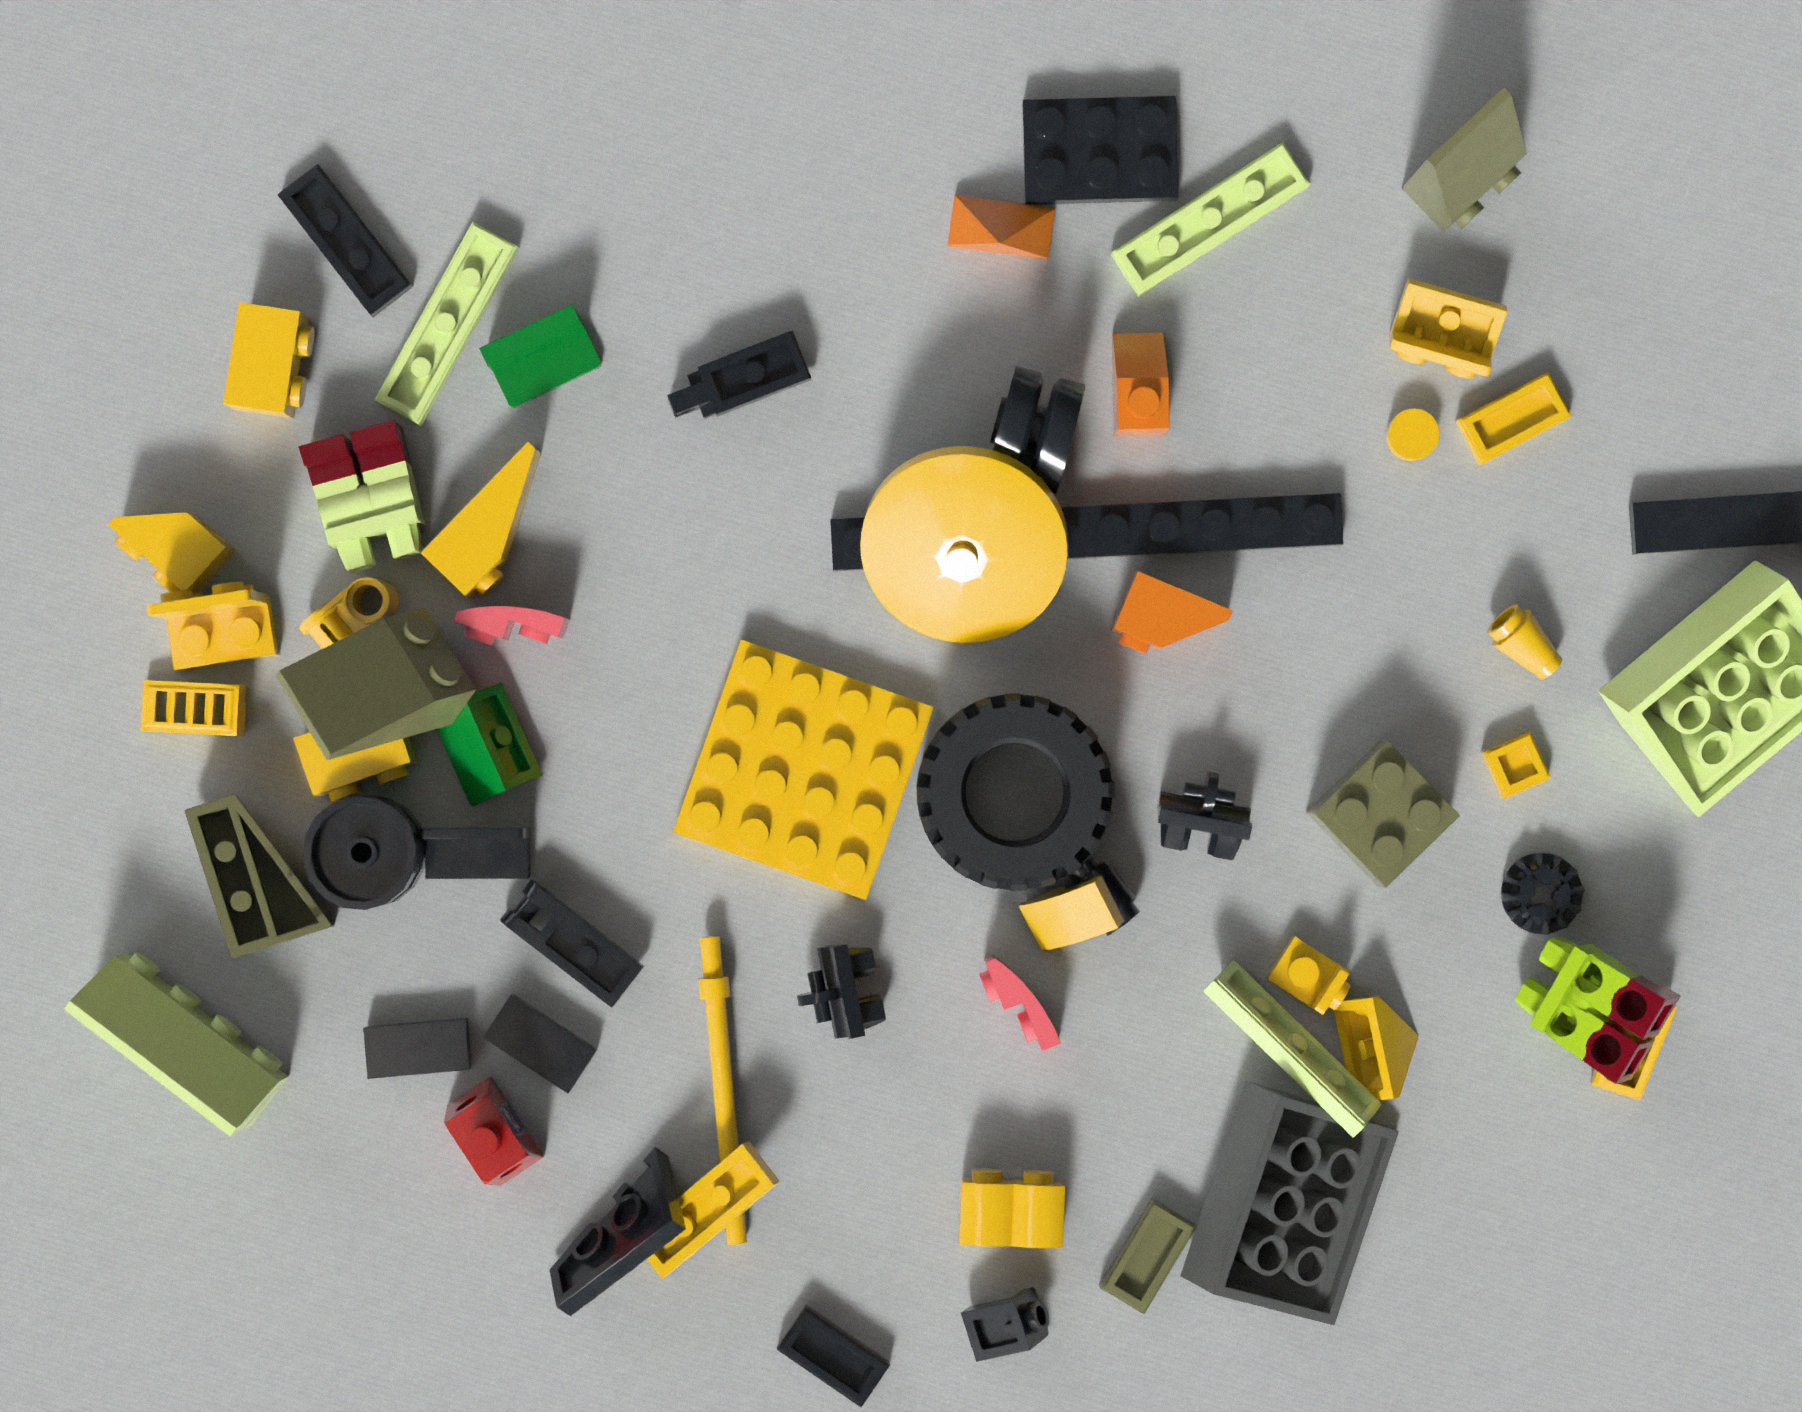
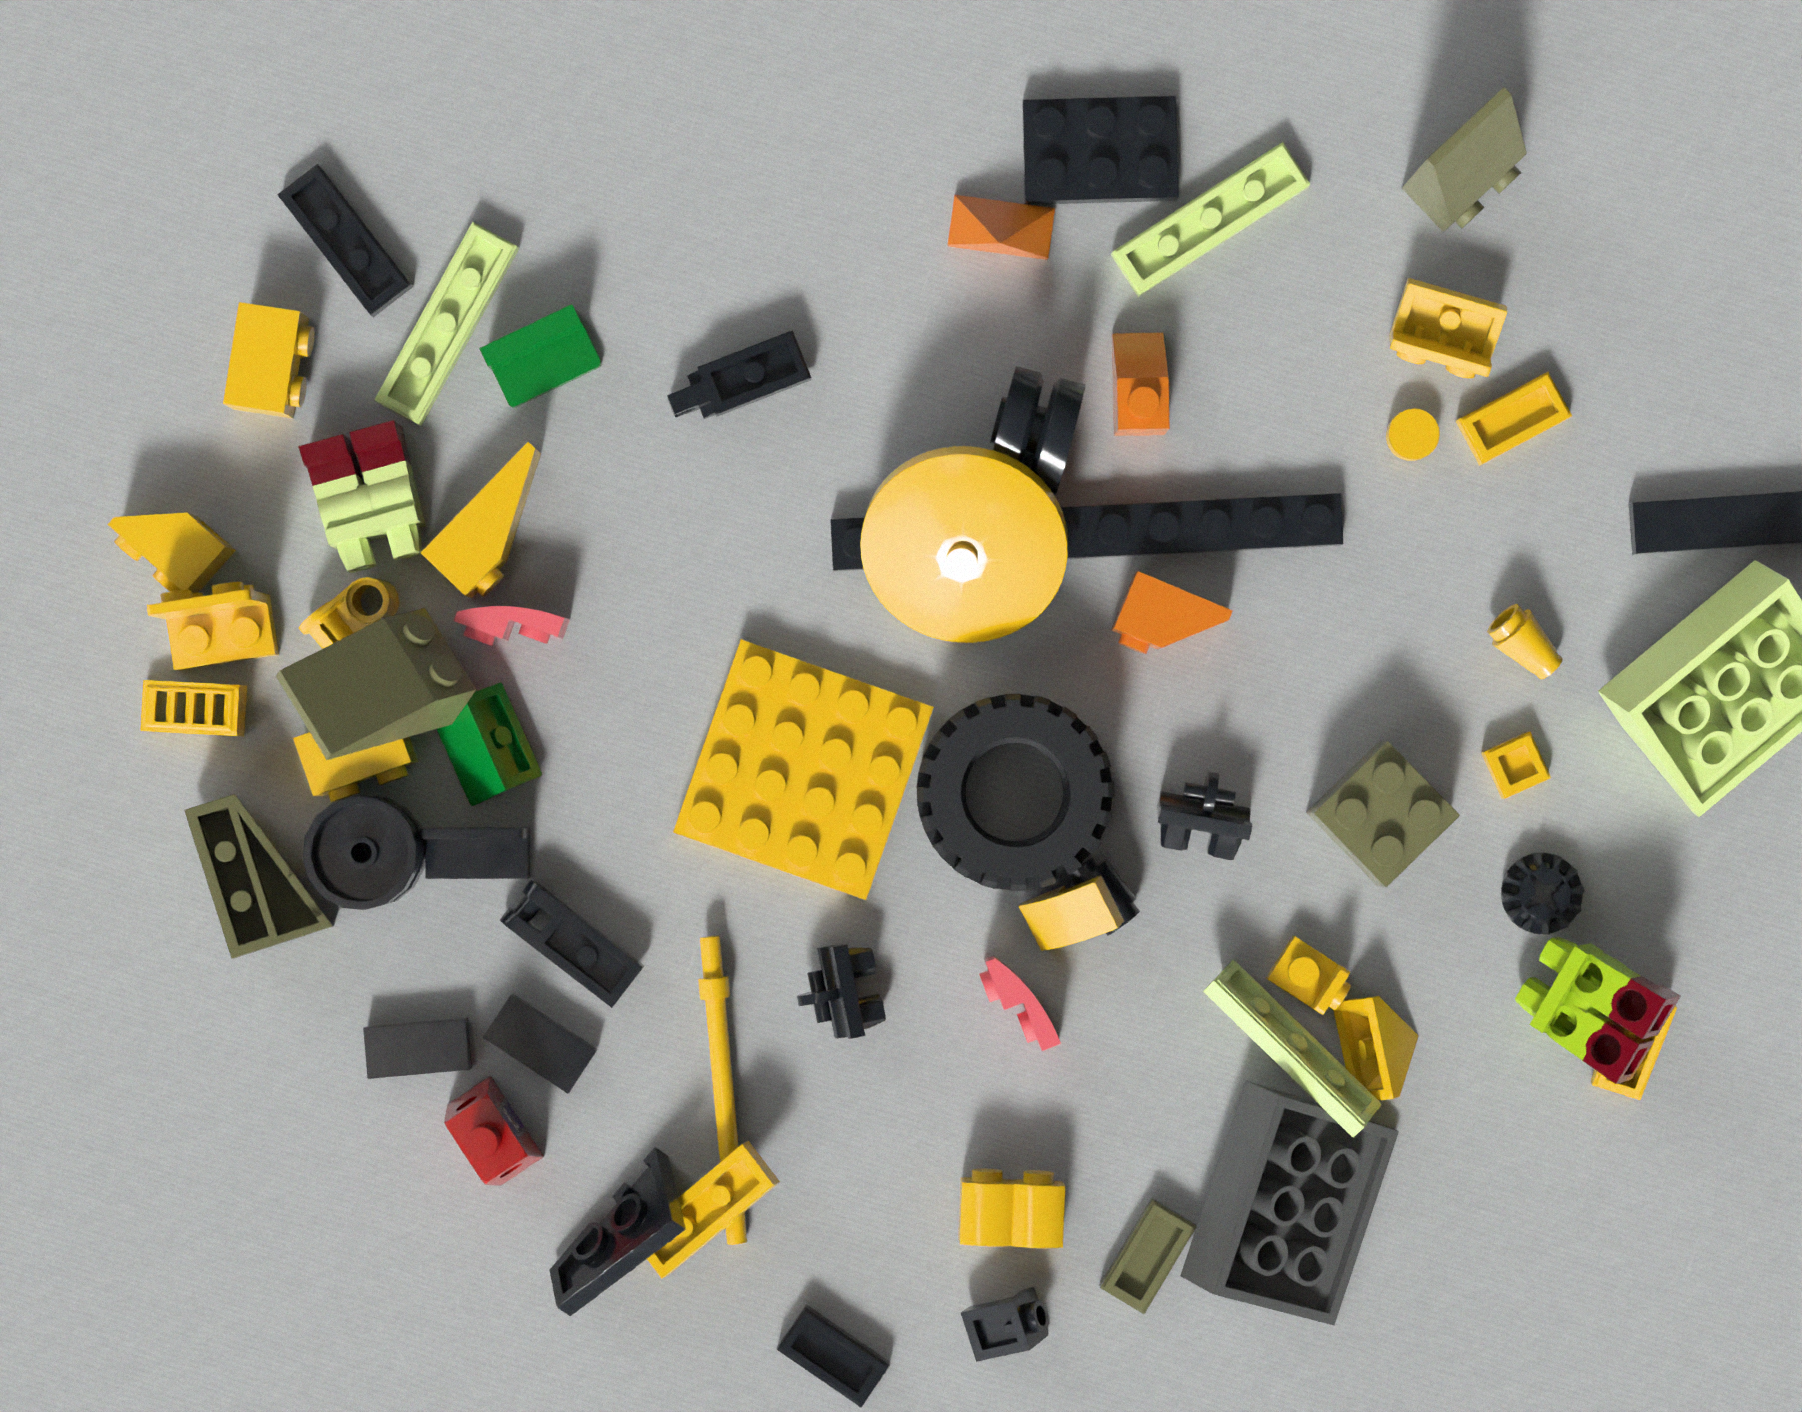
yellowish green slope [64,952,289,1137] -> none

